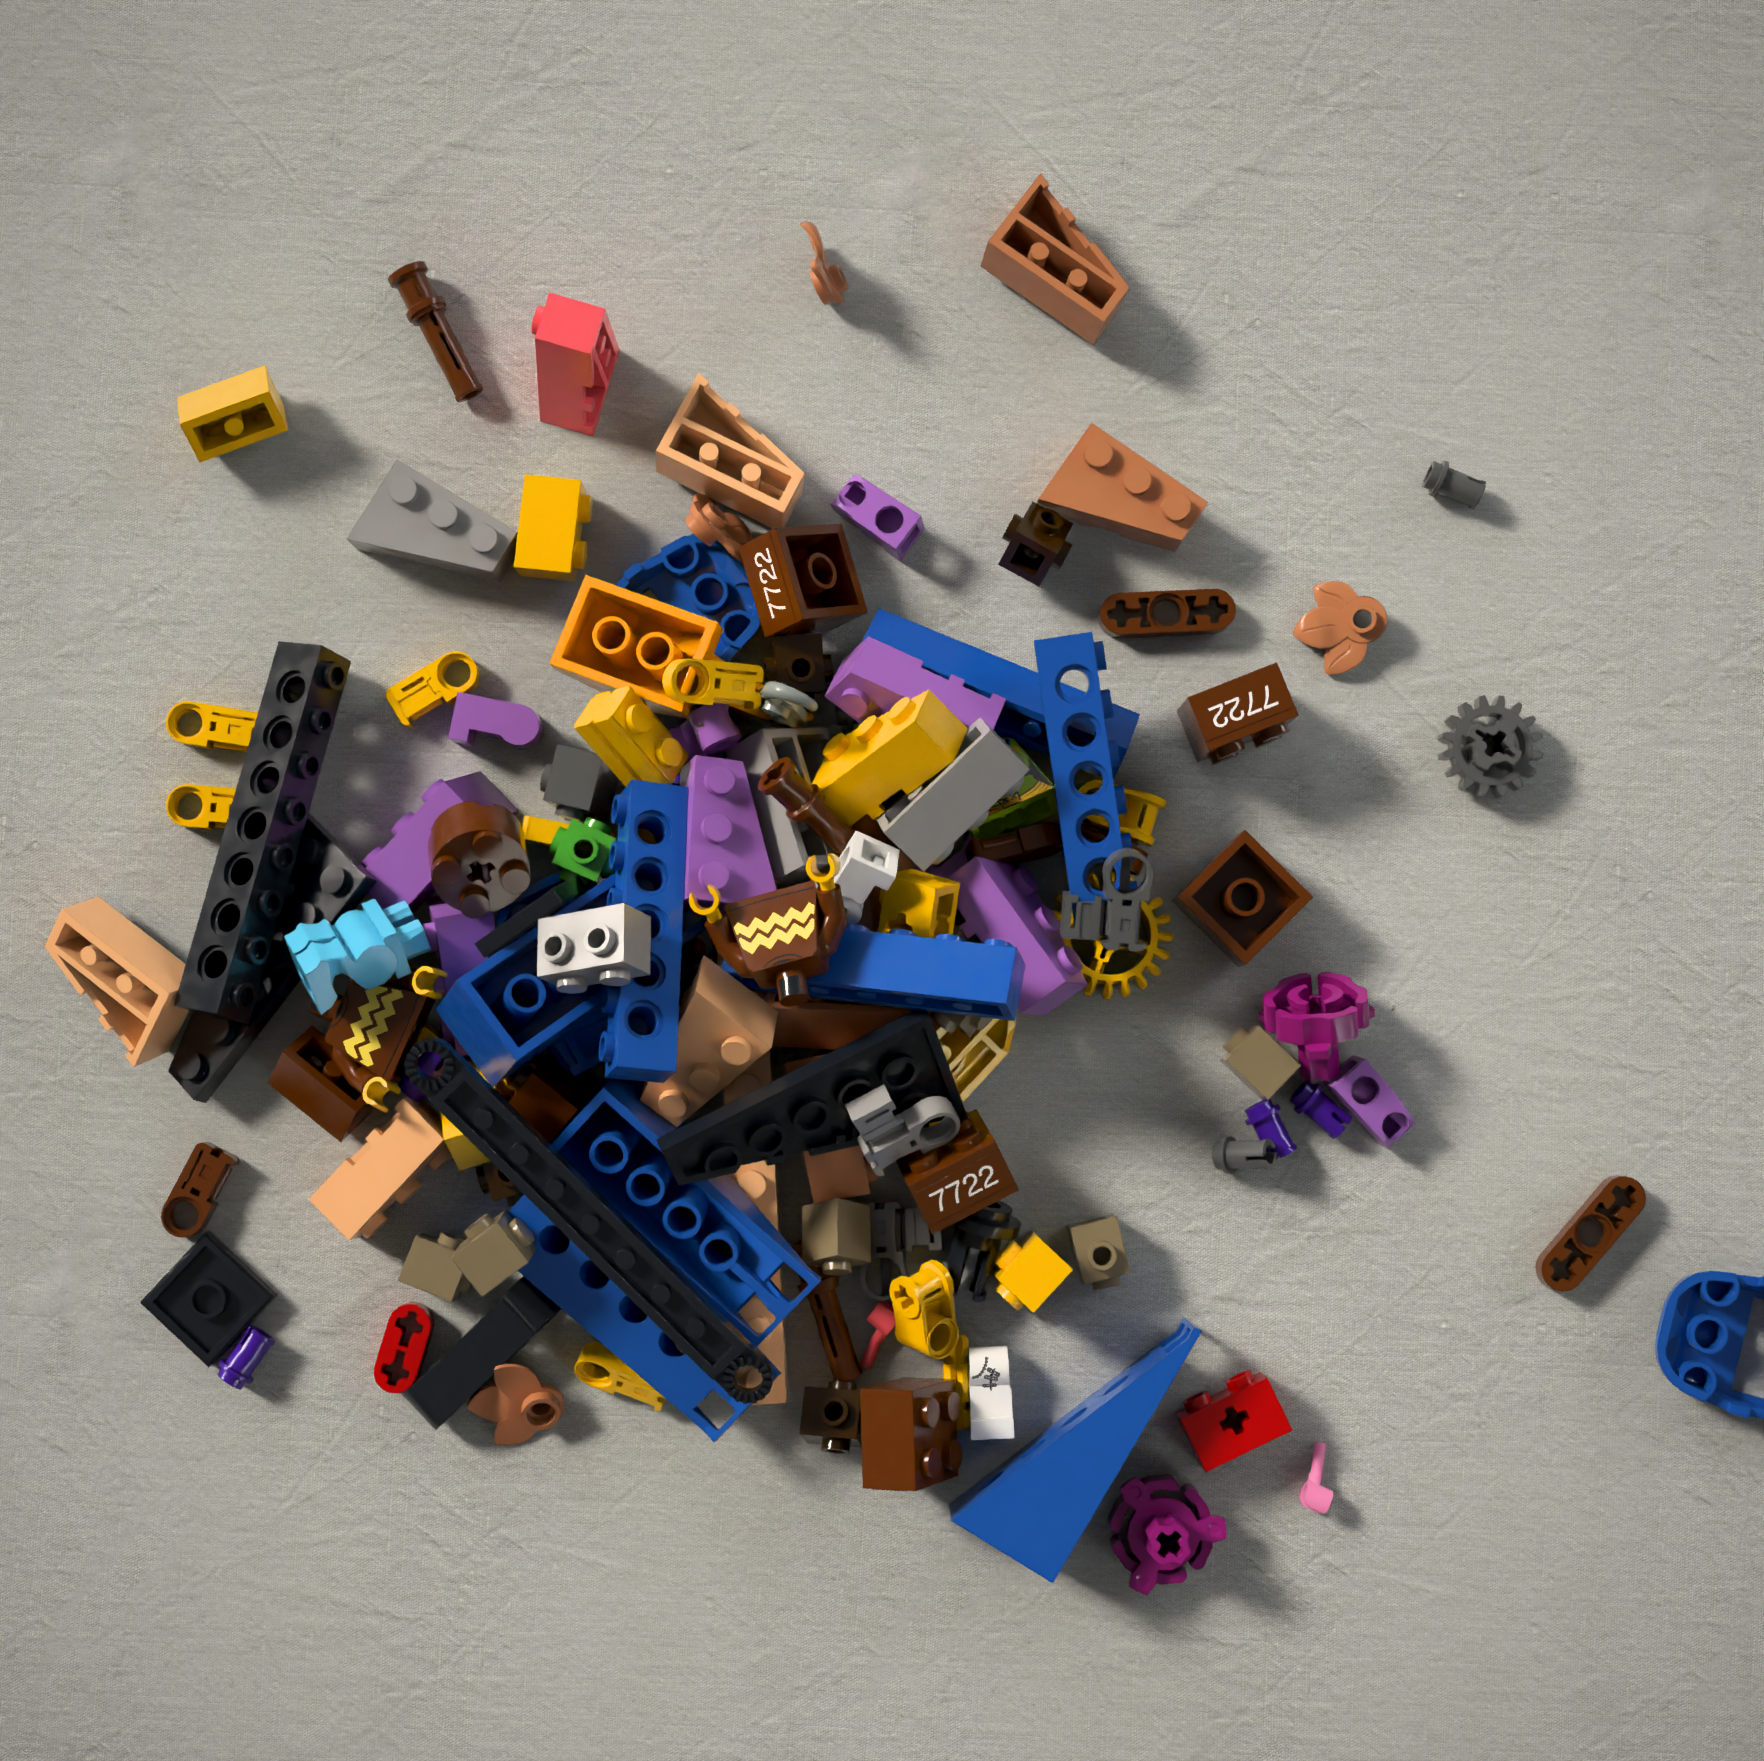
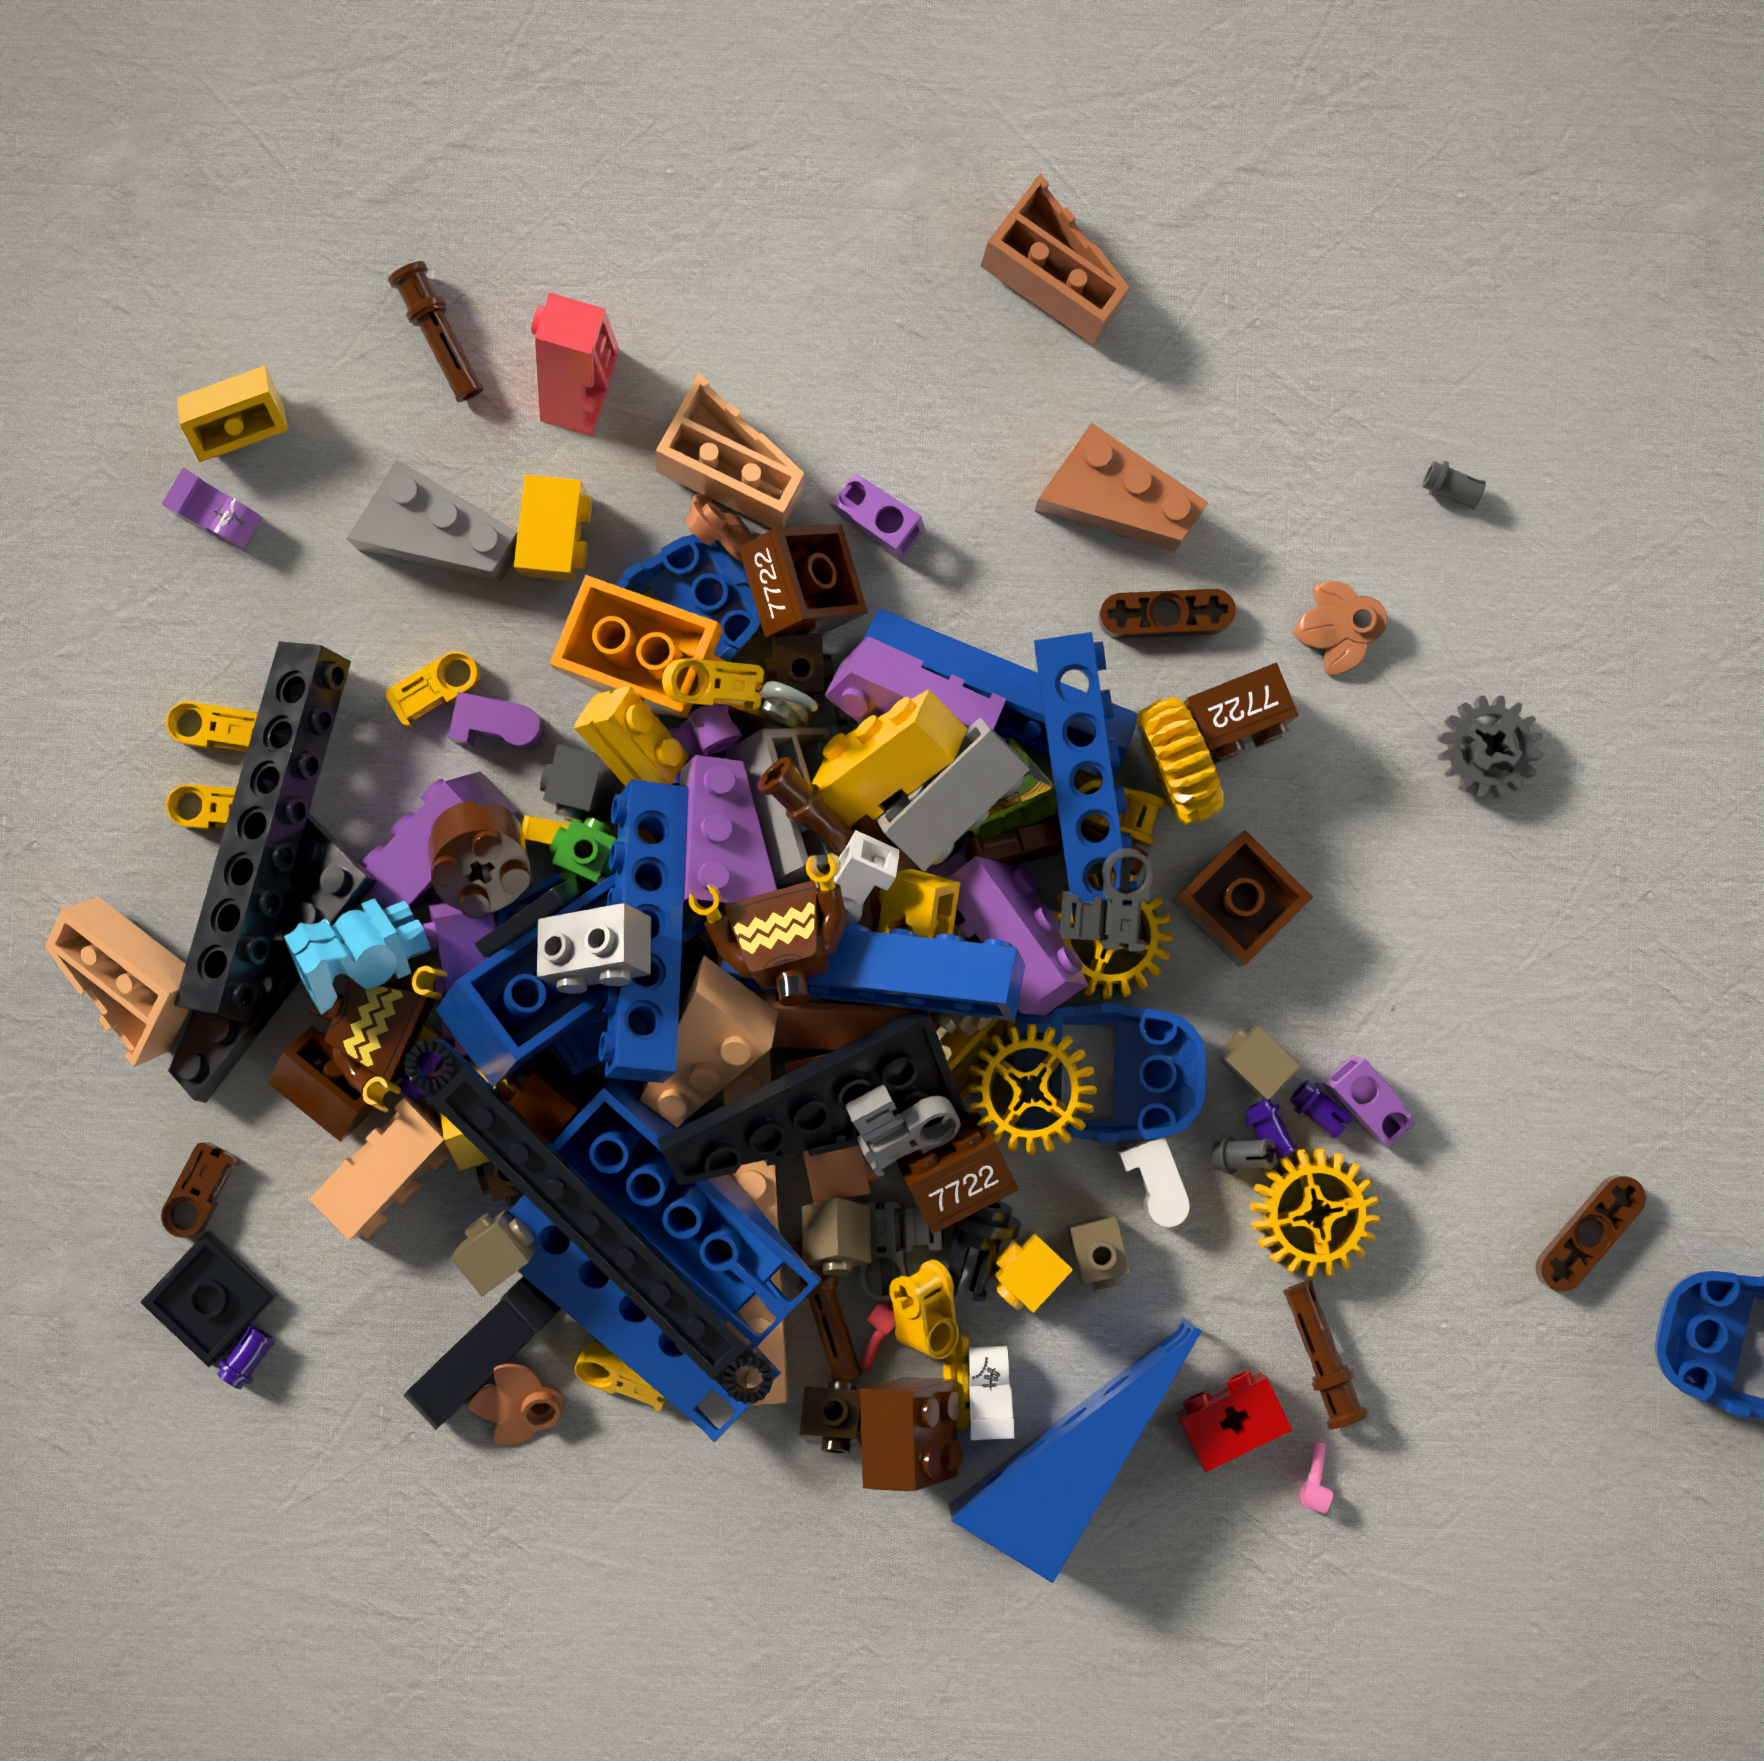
red beam [374,1302,435,1394] -> none
dark tan brick [398,1232,473,1302] -> none
nougat plate [800,221,849,305] -> none
dark brown brick [998,501,1074,587] -> none
magenta piece [1107,1474,1227,1595] -> none
magenta piece [1258,972,1375,1082] -> none
none -> medium lavender leg [162,468,263,550]
none -> yellow gear [966,1024,1097,1155]
none -> blue slope [1013,1003,1206,1143]
none -> white leg [1116,1137,1190,1227]
none -> yellow gear [1136,696,1224,825]
none -> yellow gear [1249,1148,1380,1278]
none -> reddish brown pin [1283,1280,1369,1430]

